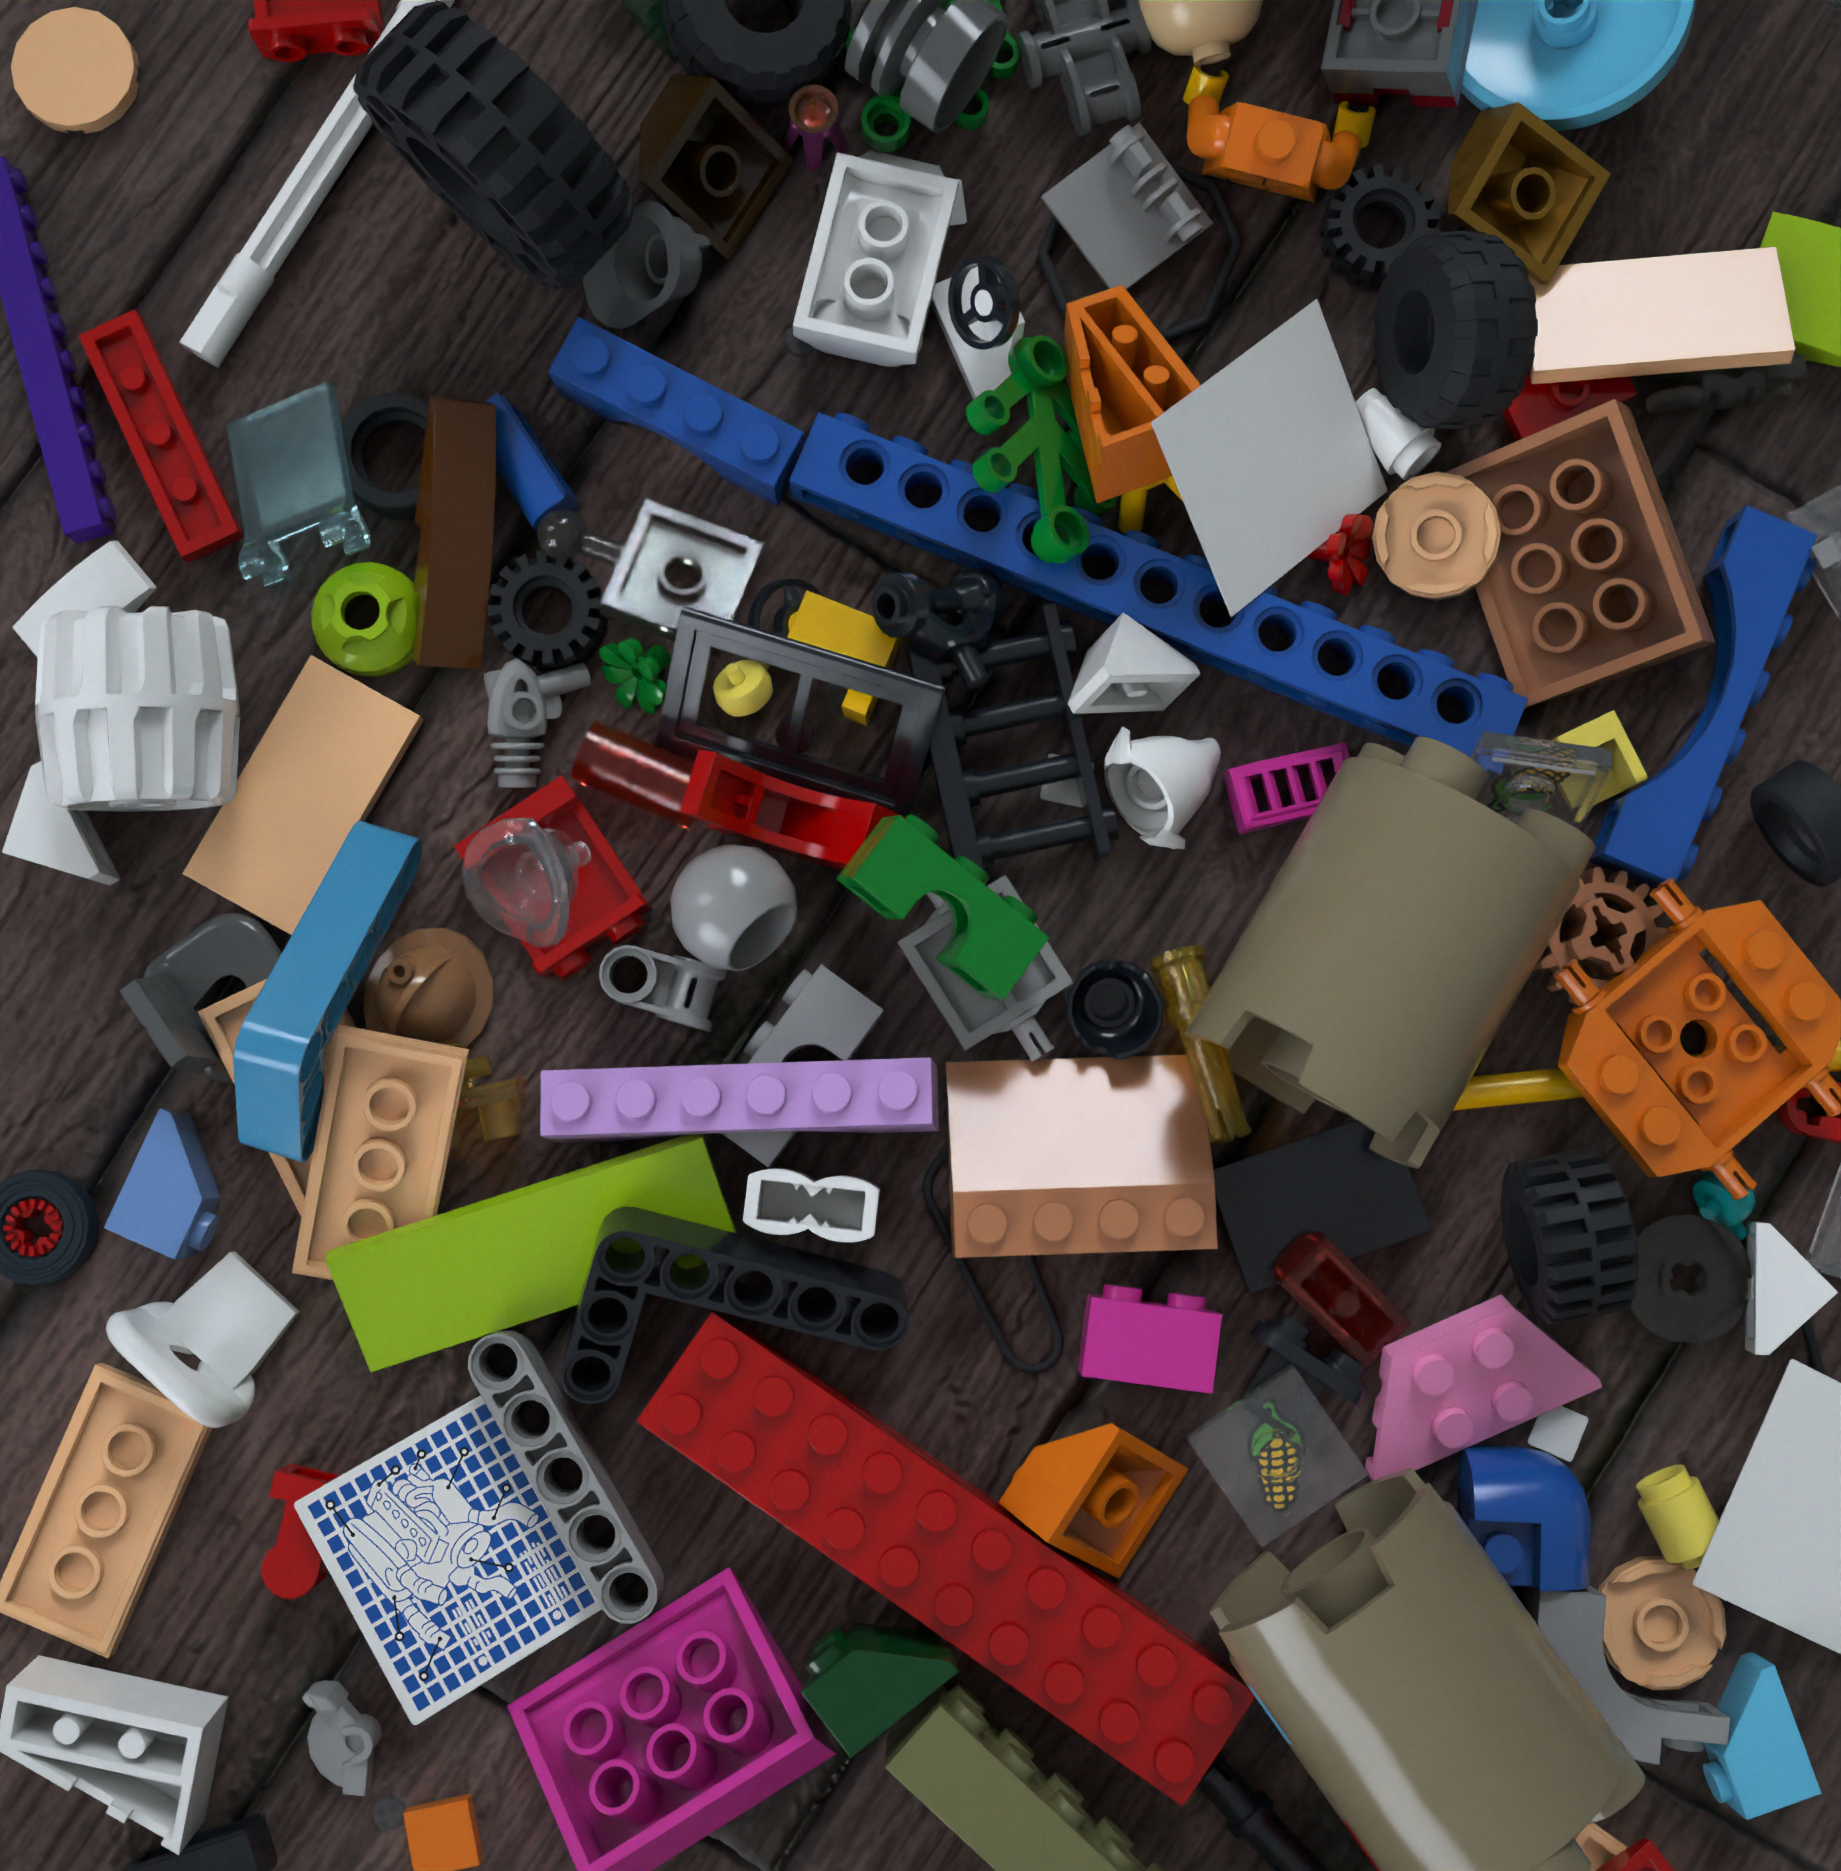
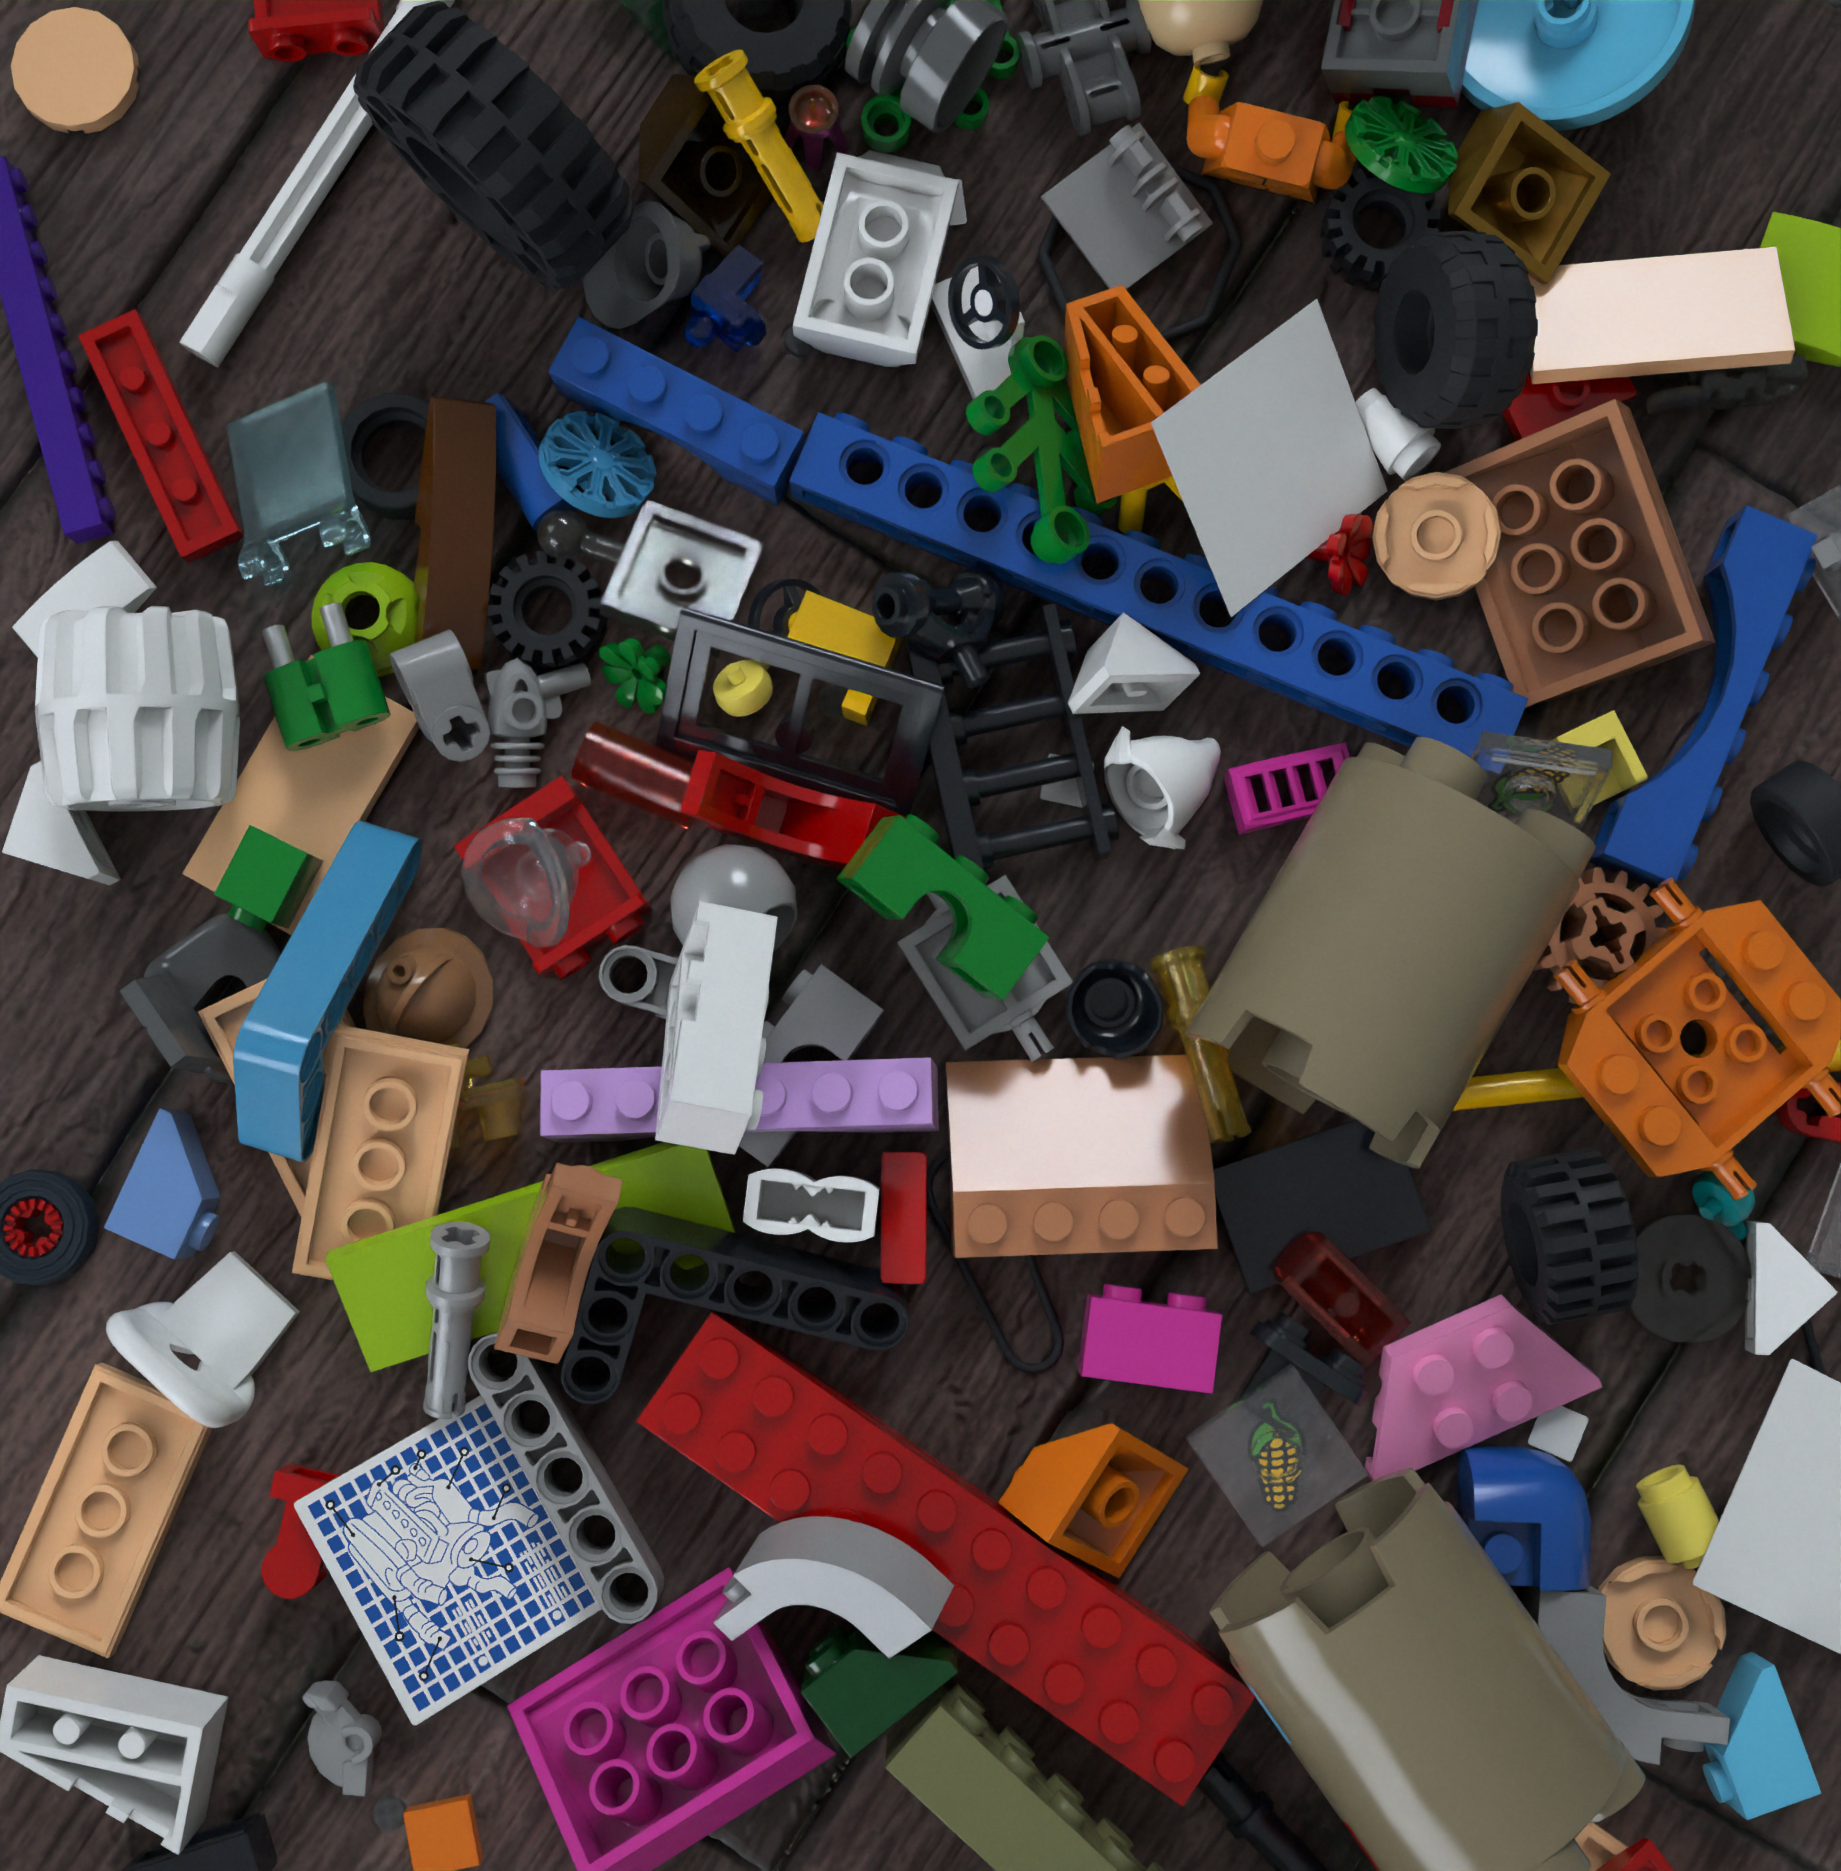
none -> green brick [213,825,323,932]
none -> green piece [262,603,391,751]
none -> light grey piece [389,629,490,762]
none -> light grey pin [423,1222,490,1419]
none -> nougat arch [494,1163,622,1364]
none -> dark azure wheel [539,411,657,518]
none -> white wedge [655,901,778,1155]
none -> clear blue piece [684,244,767,352]
none -> yellow pin [694,49,823,243]
none -> light grey arch [713,1516,954,1659]
none -> red slope [881,1152,927,1284]
none -> green wheel [1344,96,1458,194]

